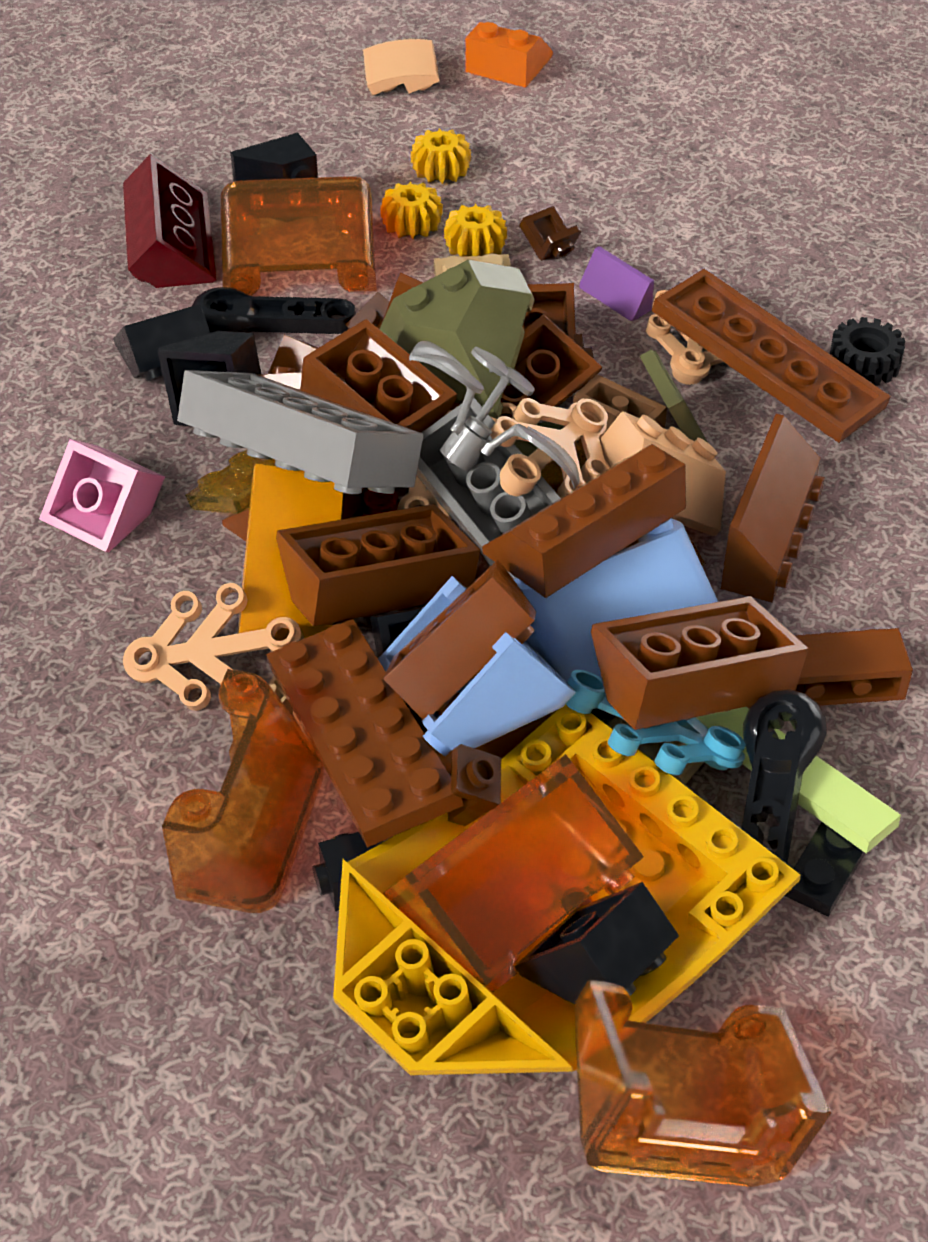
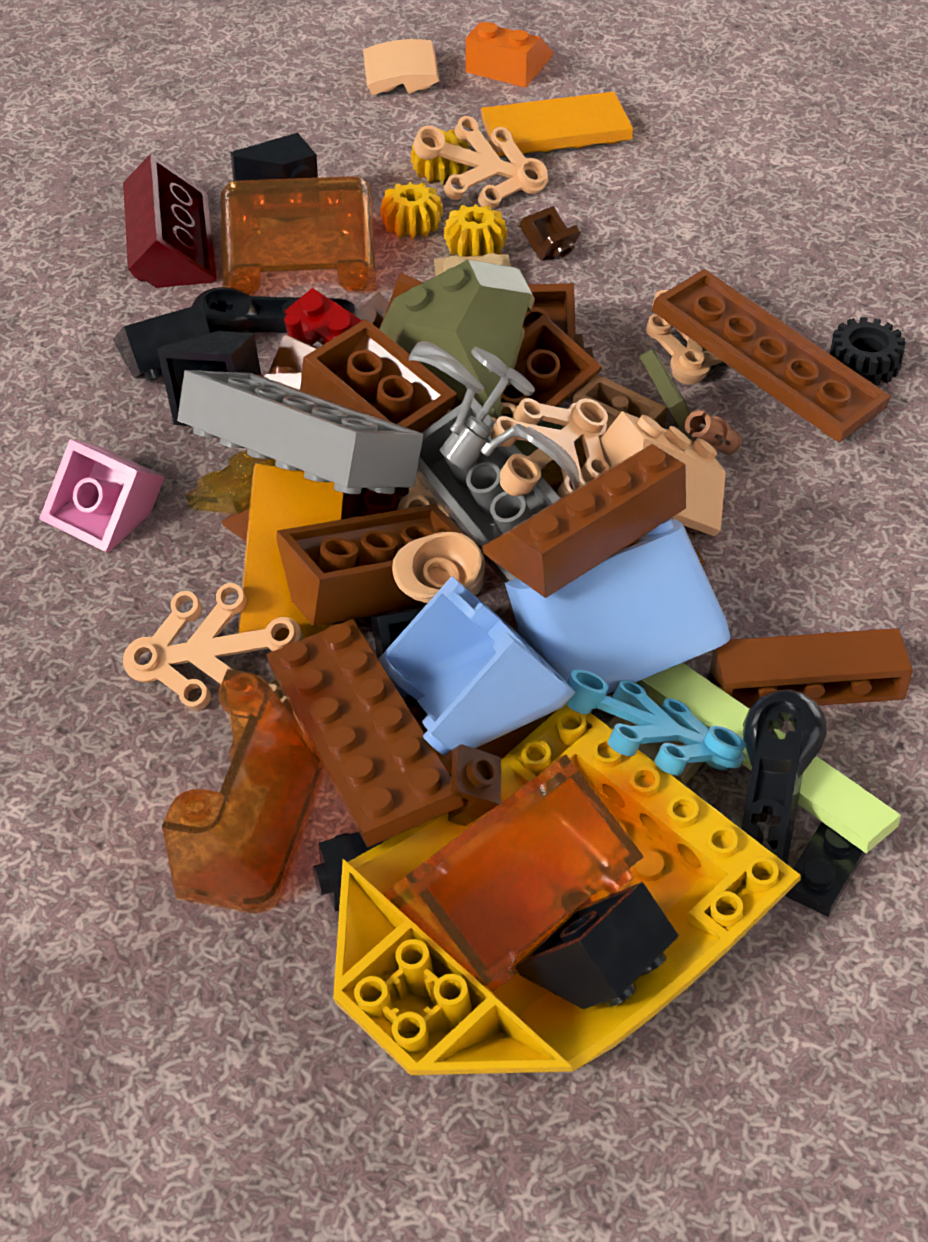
dark orange slope [383,560,536,720] -> none
clear orange windscreen [574,980,832,1187] -> none
medium lavender slope [579,246,654,321] -> none
dark orange slope [591,596,809,730] -> none
dark orange slope [721,414,825,603] -> none
none -> red plate [284,288,363,345]
none -> light nougat hat [392,532,485,603]
none -> light nougat plant [413,116,548,209]
none -> light orange tile [481,91,633,157]
none -> nougat pin [685,410,742,455]

